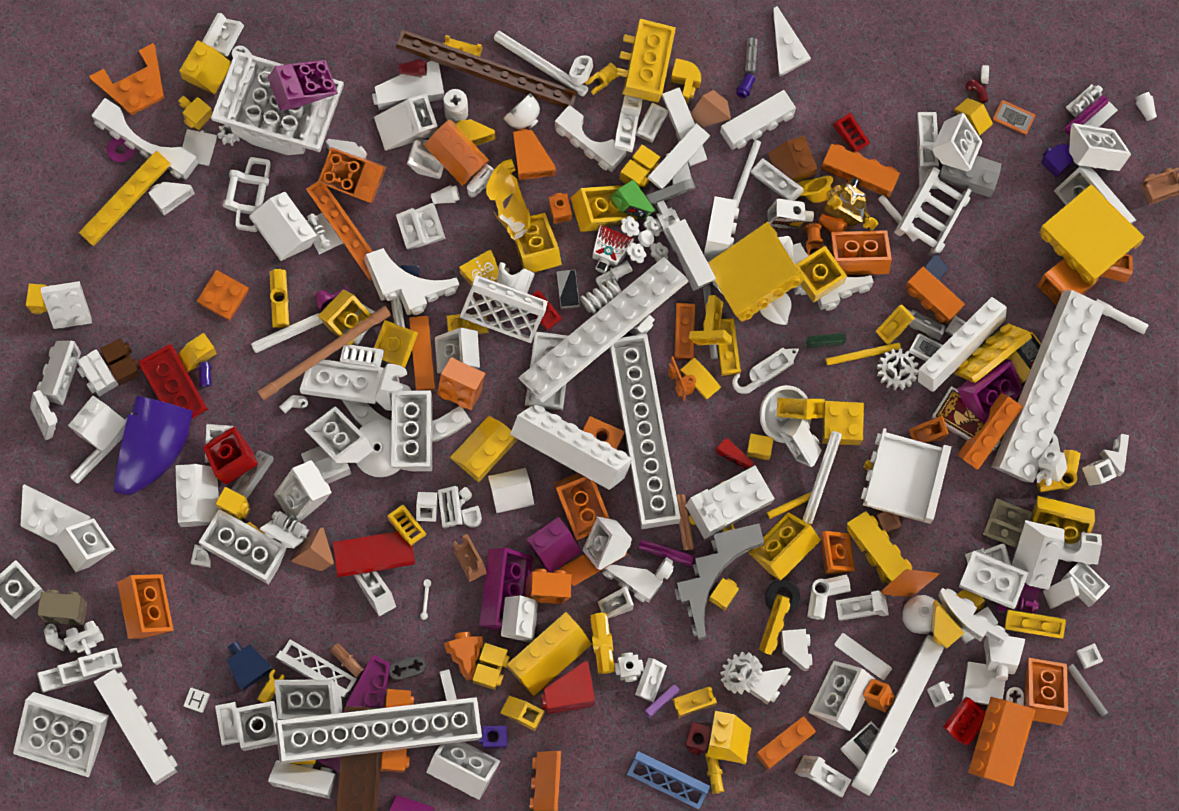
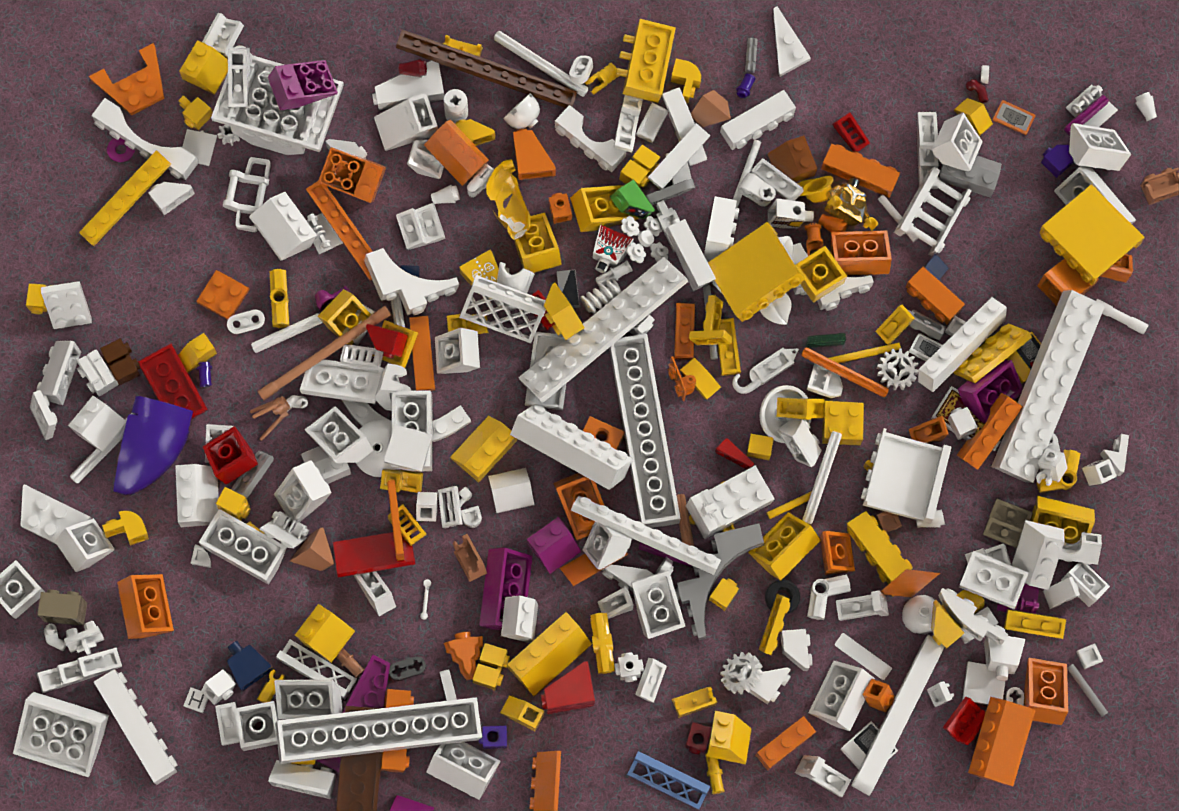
orange brick [437,357,486,411] -> none
orange brick [525,569,572,604] -> none
medium lavender tile [645,685,679,719] -> none
none -> yellow brick [102,511,149,546]
none -> white brick [201,669,236,705]
none -> white plate [227,309,265,334]
none -> white slope [228,48,250,107]
none -> nougat plant [250,396,291,441]
none -> yellow slope [295,604,355,663]
none -> red slope [366,324,408,359]
none -> yellow slope [380,469,423,493]
none -> white tile [384,425,433,472]
none -> orange tile [387,480,404,560]
none -> yellow slope [544,283,585,340]
none -> white plate [571,496,721,575]
none -> white slope [631,570,685,639]
none -> white piece [738,173,776,206]
none -> orange axle [801,347,889,397]
none -> white slope [807,363,843,398]
none -> white cone [916,509,945,528]
none -> white brick [948,407,978,440]

